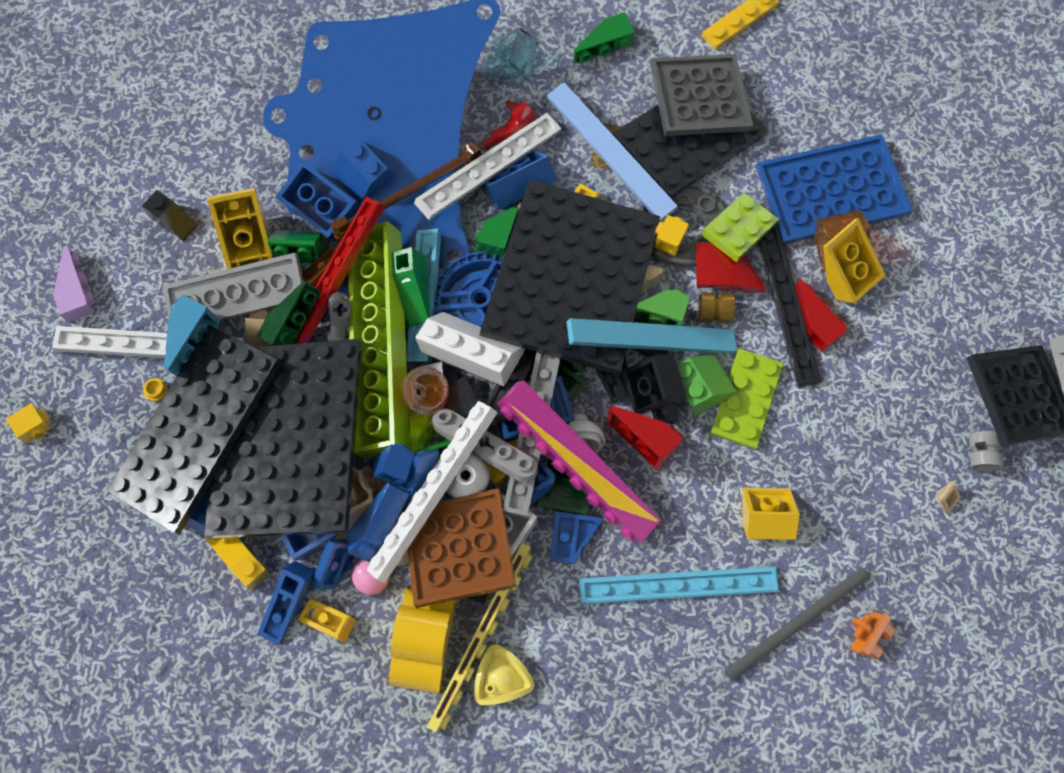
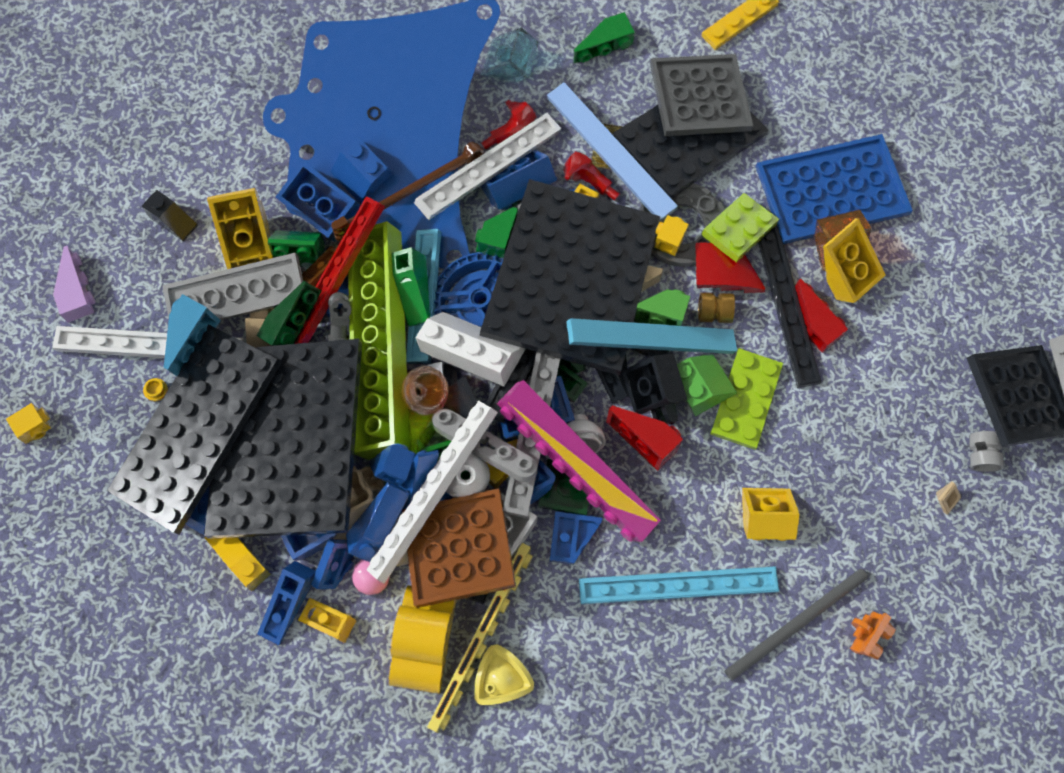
none -> red animal [563,151,620,201]

